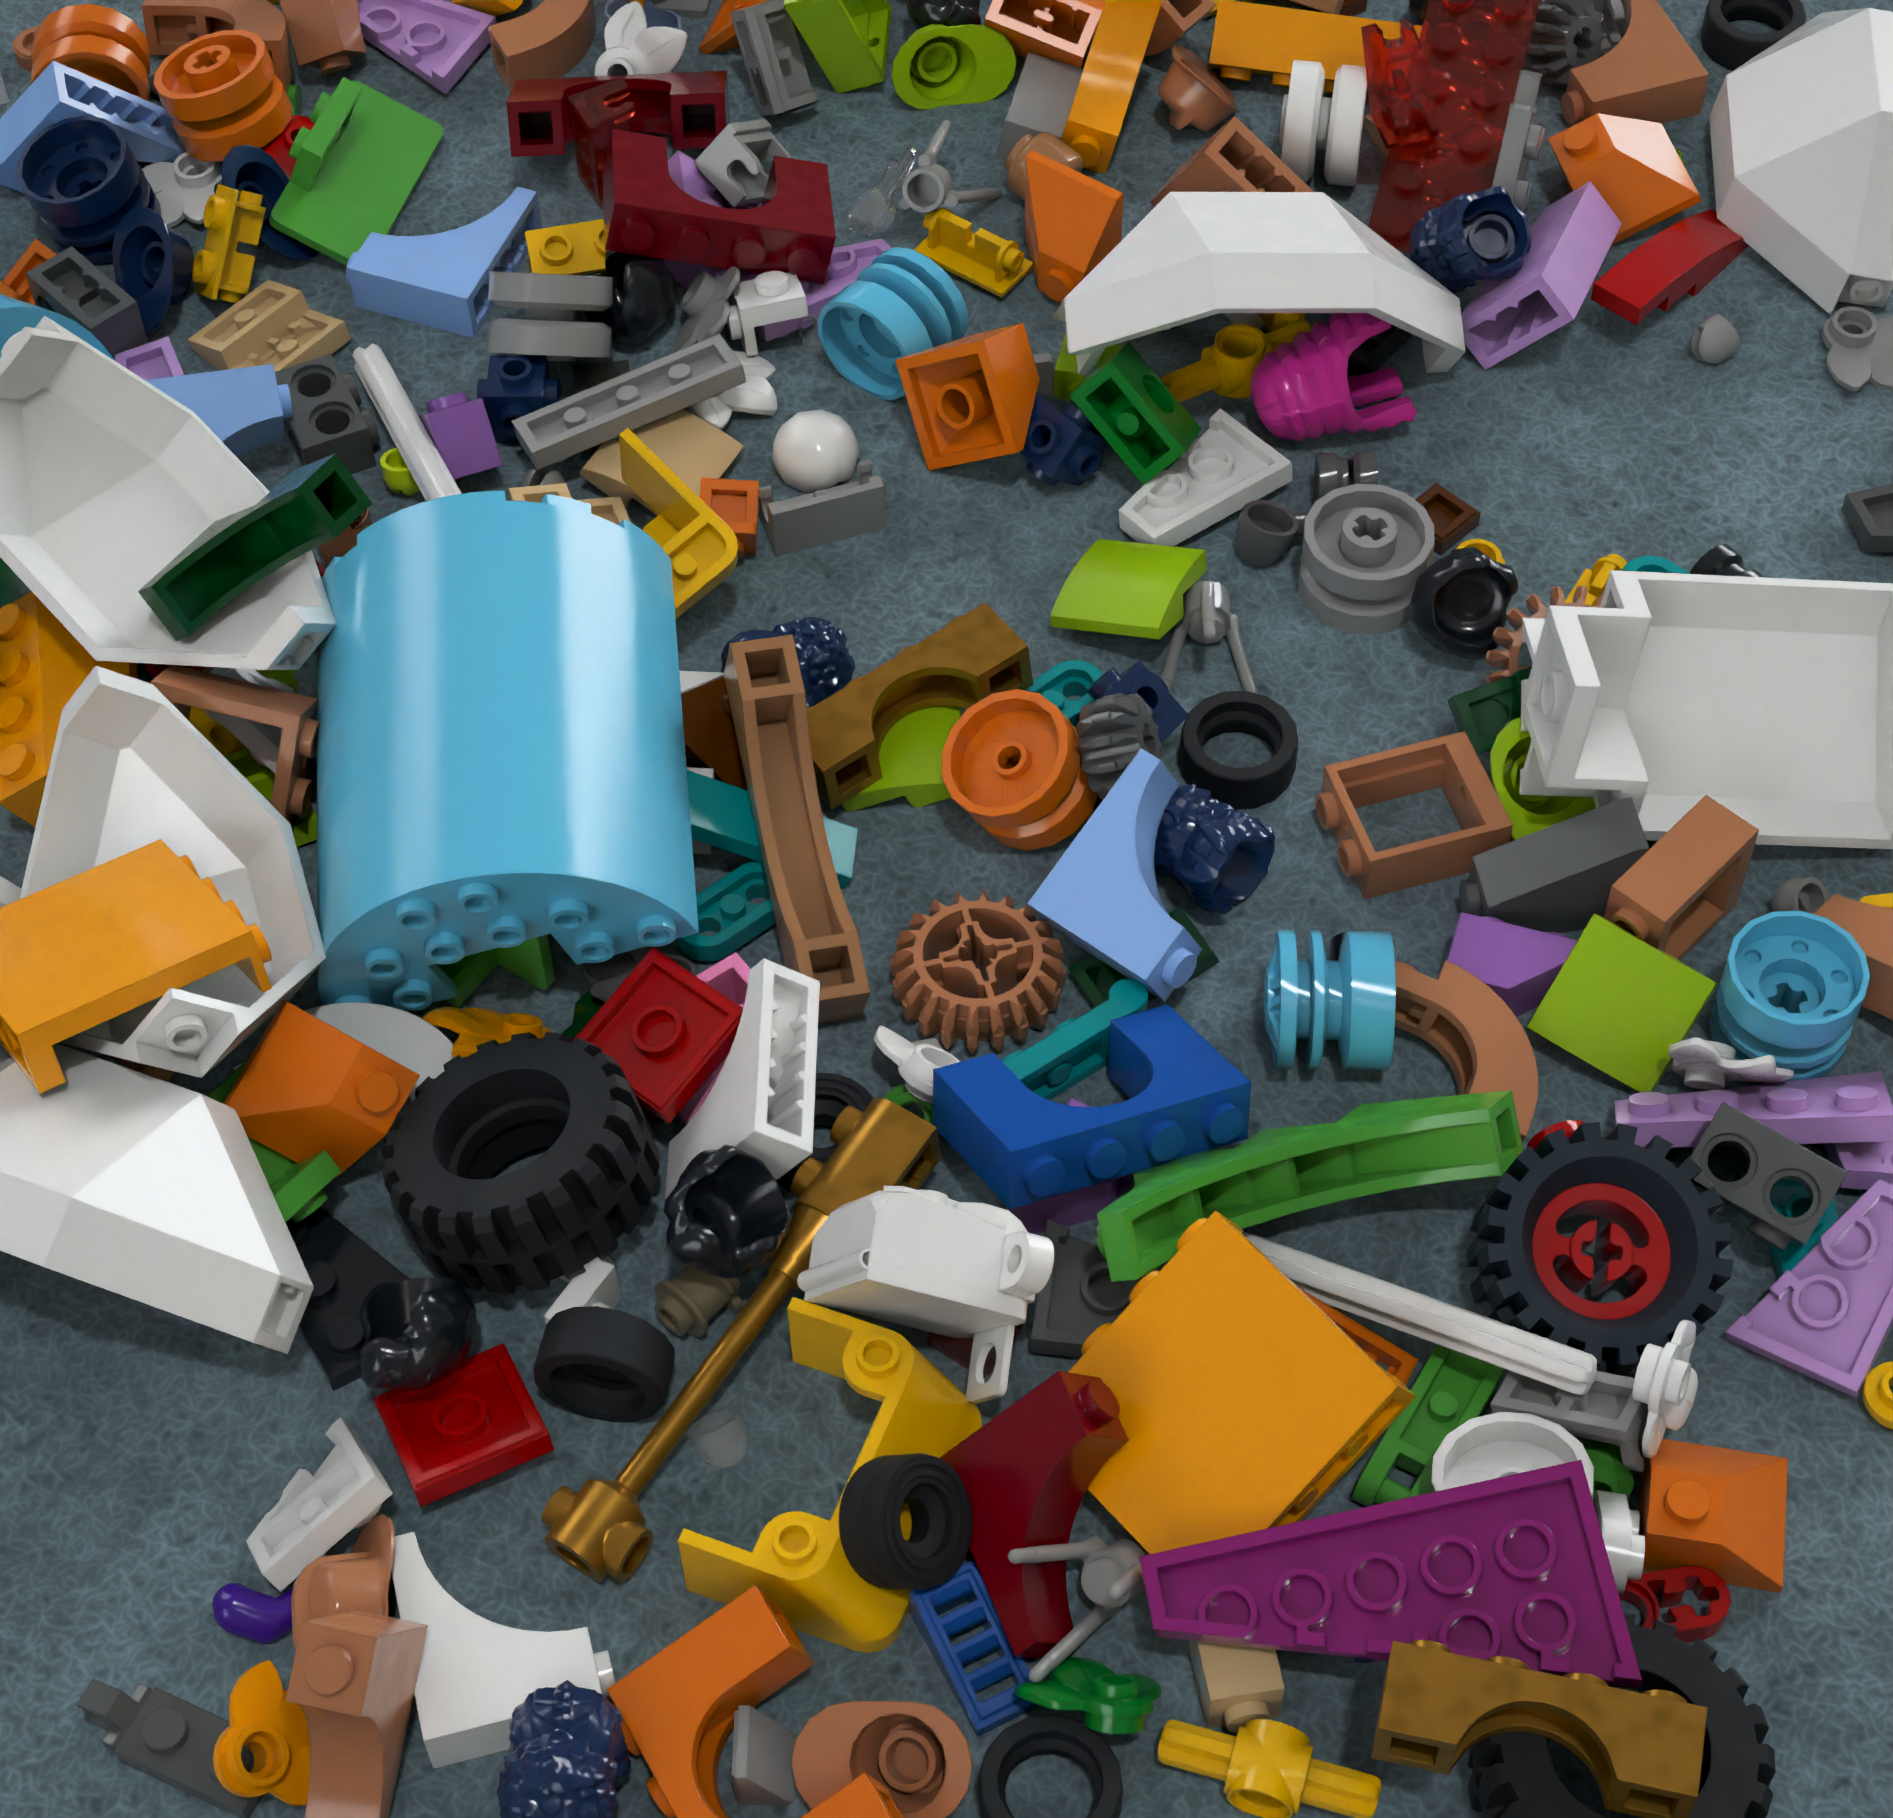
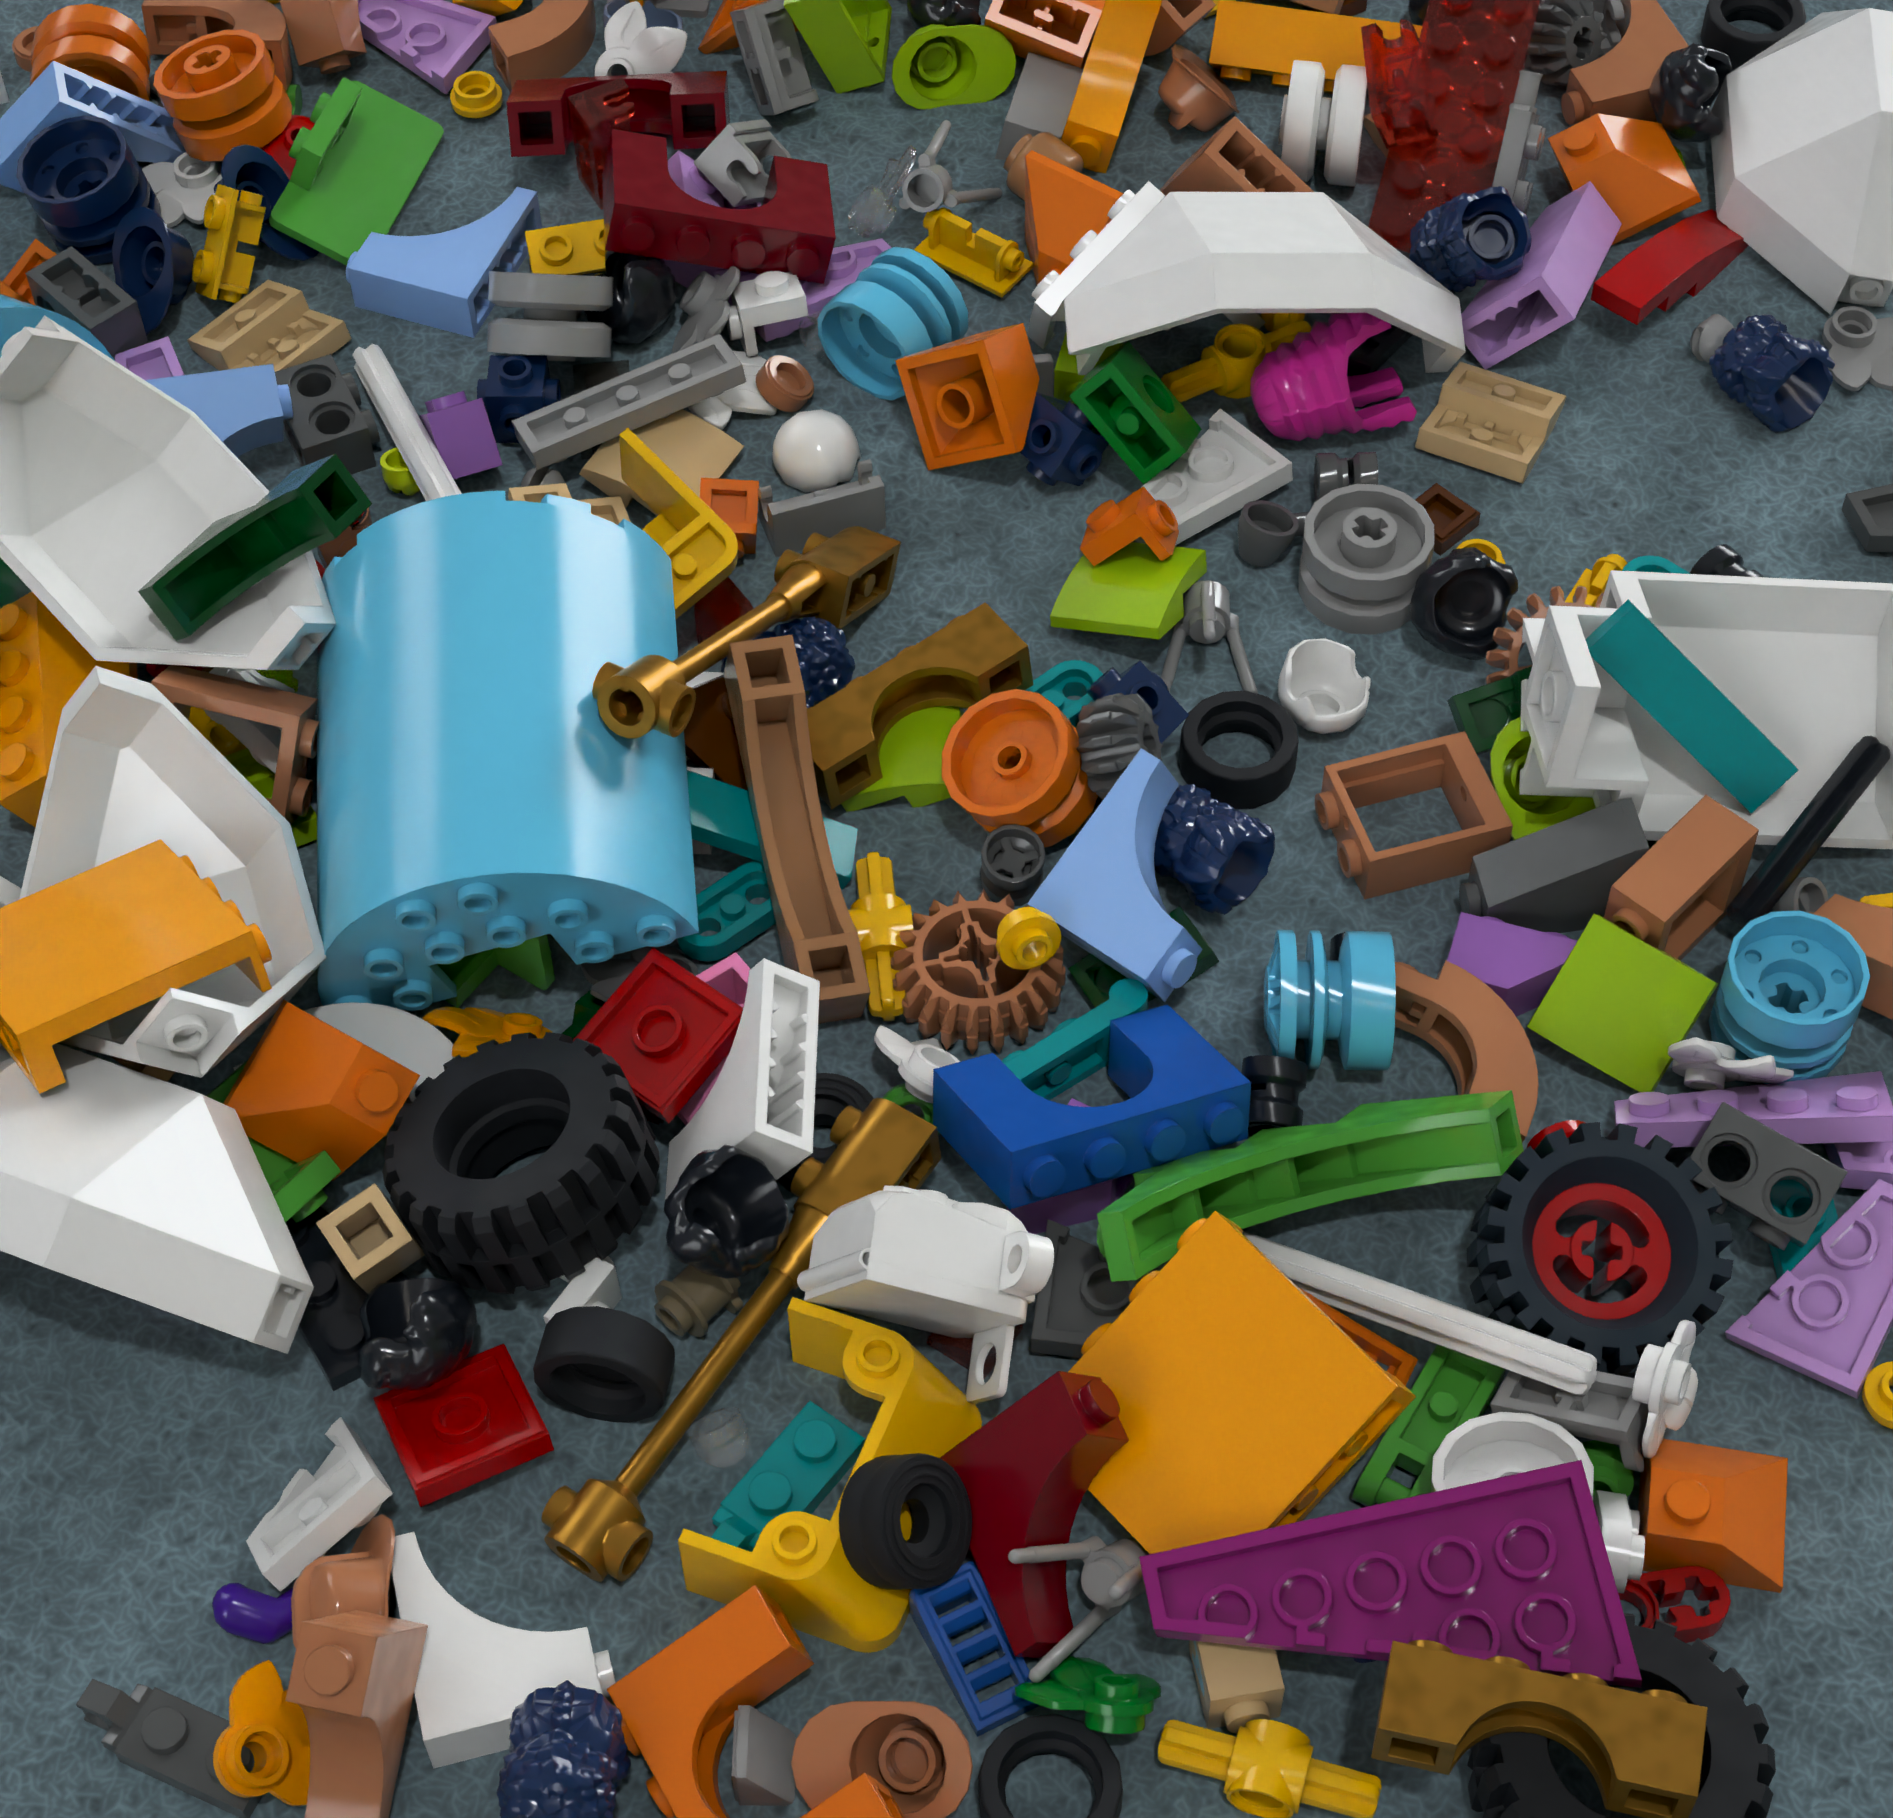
none -> tan brick [316,1183,425,1294]
none -> yellow plate [450,71,503,118]
none -> pearl gold bar [592,526,901,739]
none -> clear red slope [694,577,754,644]
none -> teal hinge [710,1400,865,1552]
none -> nougat tile [756,355,814,412]
none -> yellow axle [848,852,913,1021]
none -> dark grey wheel [980,824,1045,906]
none -> yellow plate [996,907,1061,970]
none -> white wing [1027,181,1165,349]
none -> orange bracket [1080,486,1179,566]
none -> black wheel [1241,1055,1308,1134]
none -> white hair [1278,638,1371,734]
none -> tan slope [1415,361,1566,484]
none -> teal tile [1585,599,1798,813]
none -> black hair [1649,43,1732,143]
none -> dark blue hair [1709,314,1835,433]
none -> black axle [1727,736,1891,928]

